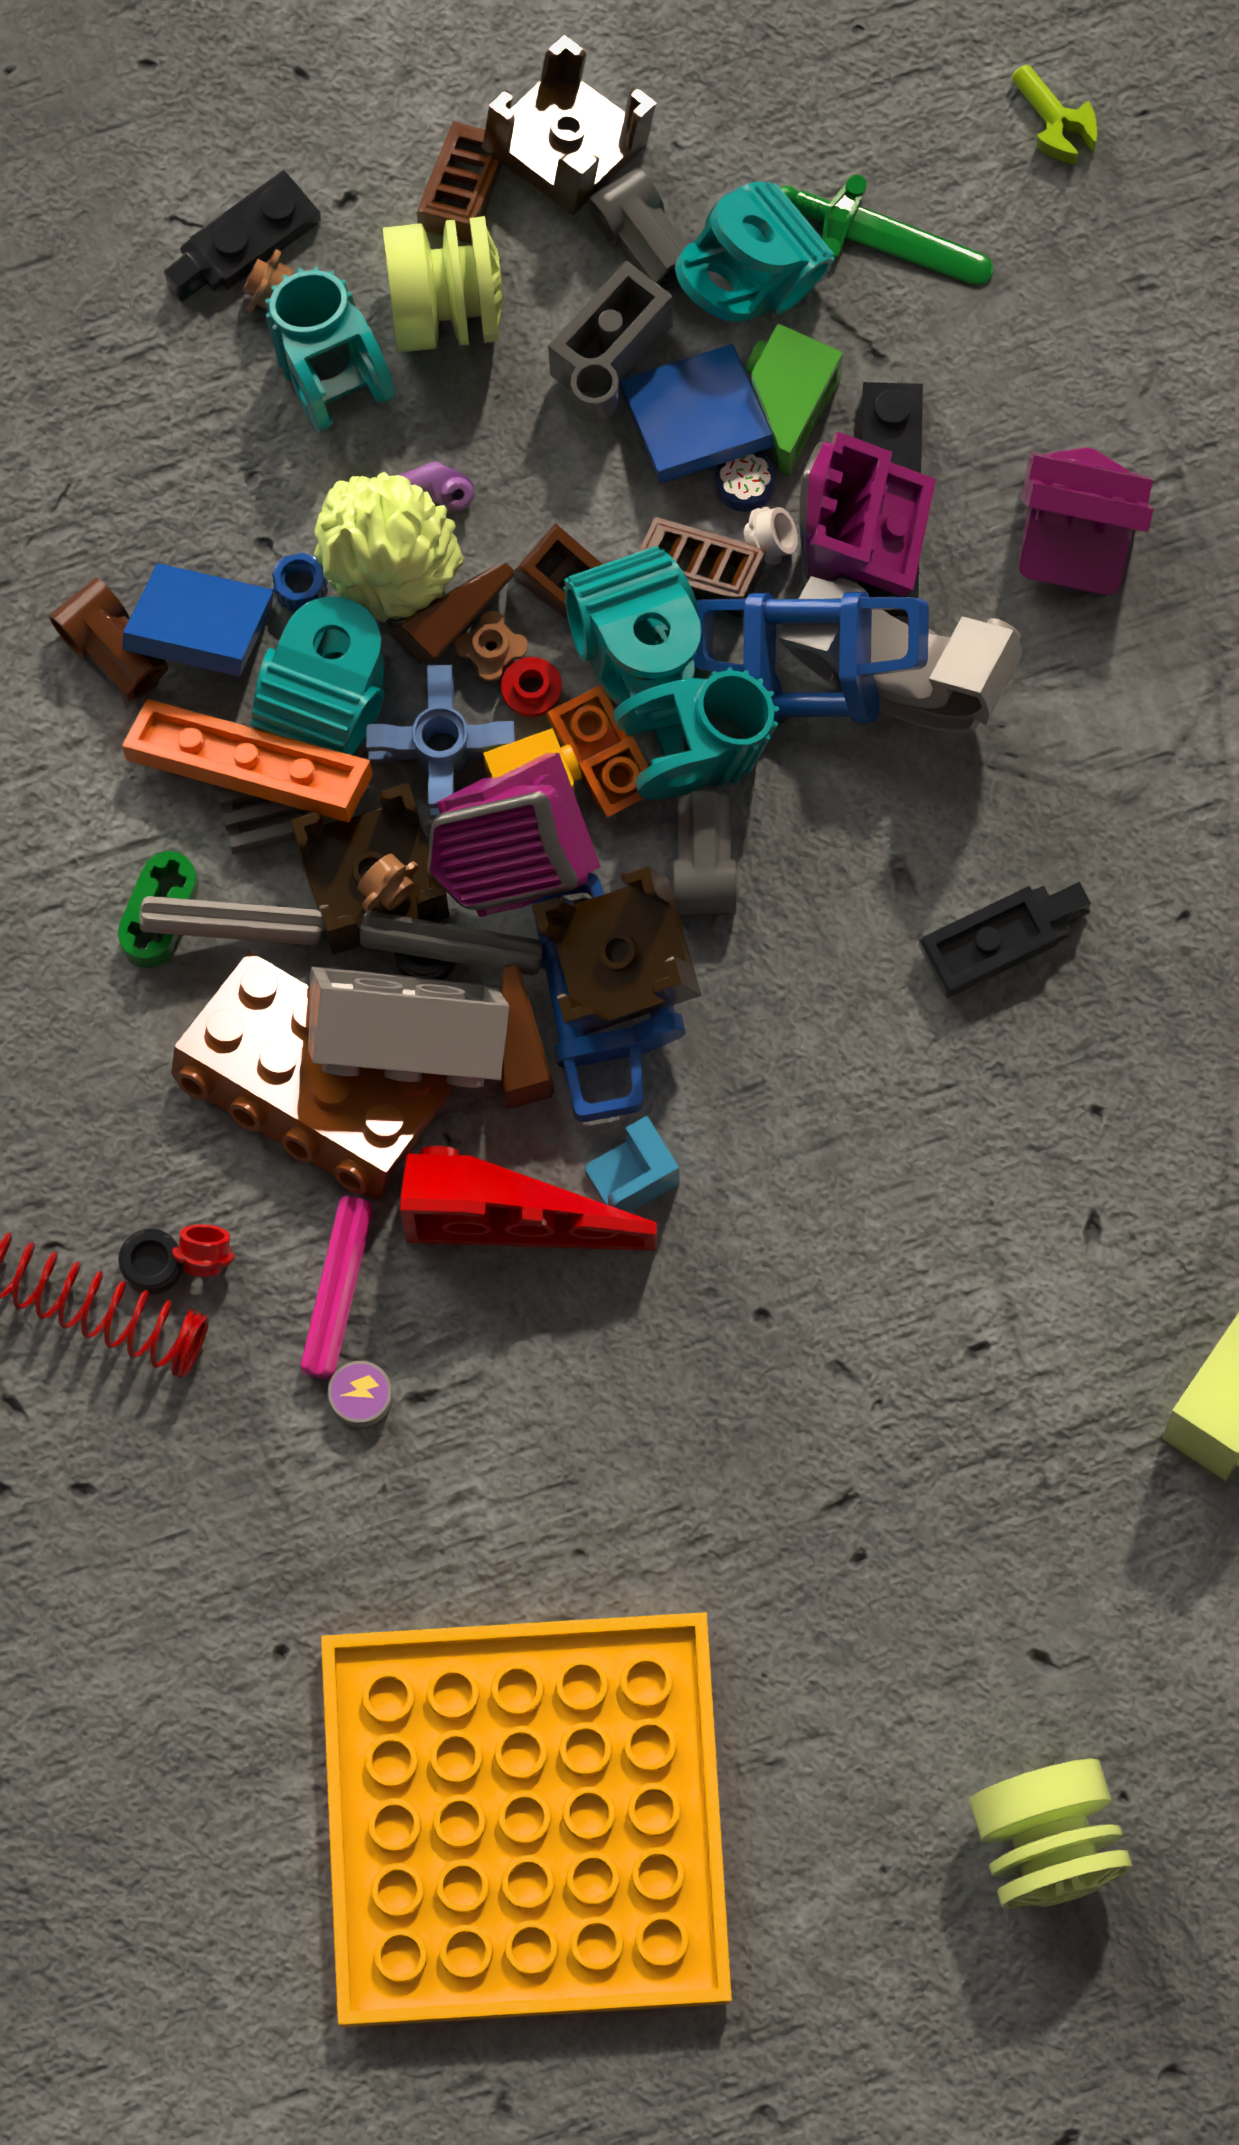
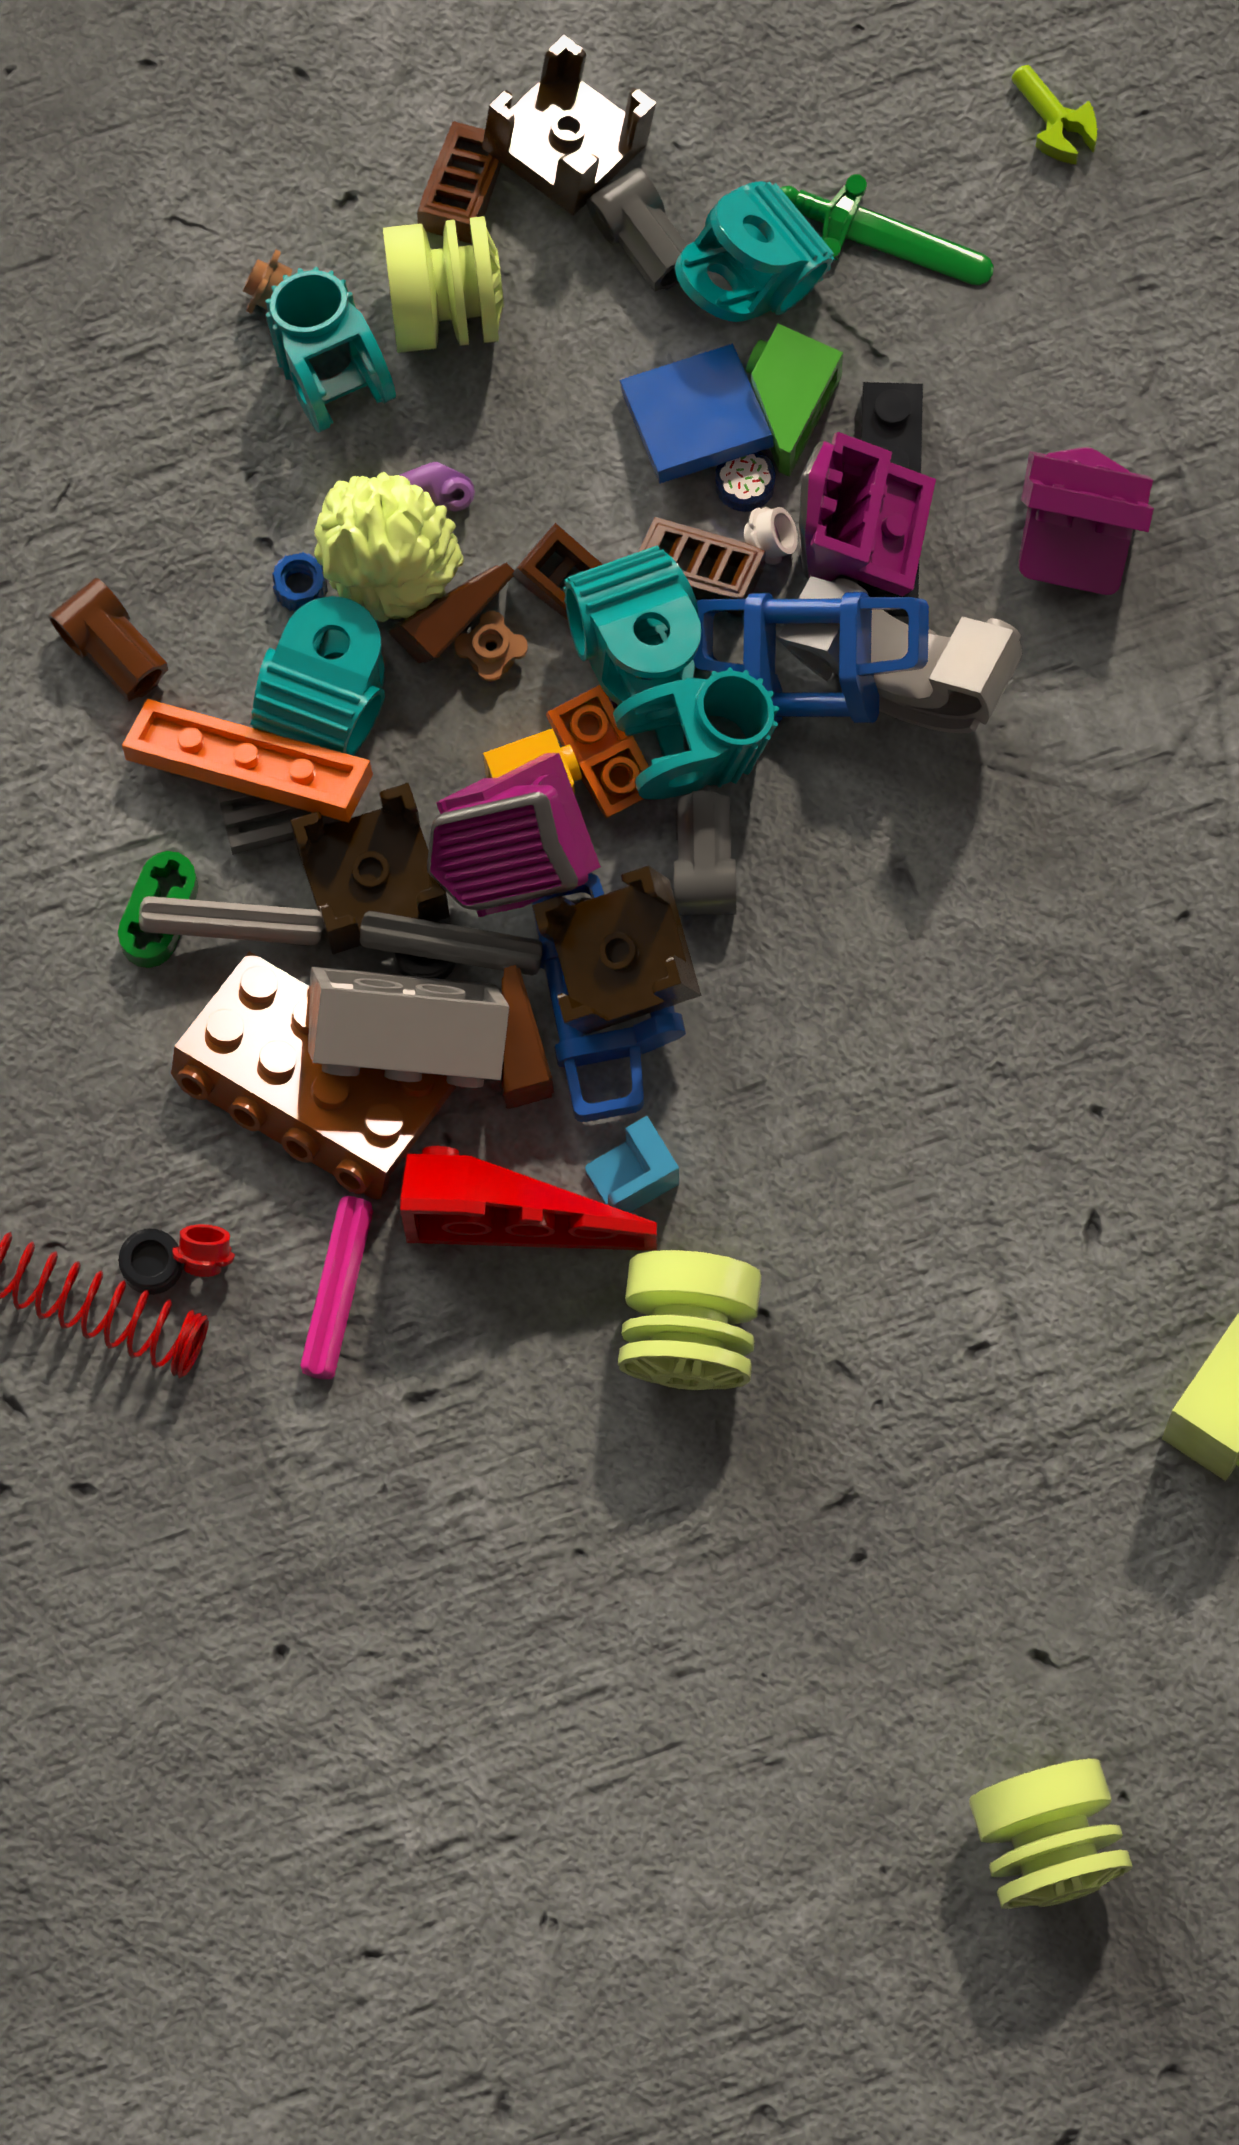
blue tile [122,563,274,677] -> none
black hinge [164,170,321,303] -> none
yellow plate [321,1612,732,2028] -> none
medium lavender tile [328,1361,392,1427] -> none
medium nougat plate [357,854,419,912] -> none
medium blue pin [366,665,515,820] -> none
red plate [501,657,562,717] -> none
dark grey hinge [548,260,673,423] -> none
black hinge [919,881,1091,999] -> none
none -> yellowish green wheel [618,1250,761,1390]

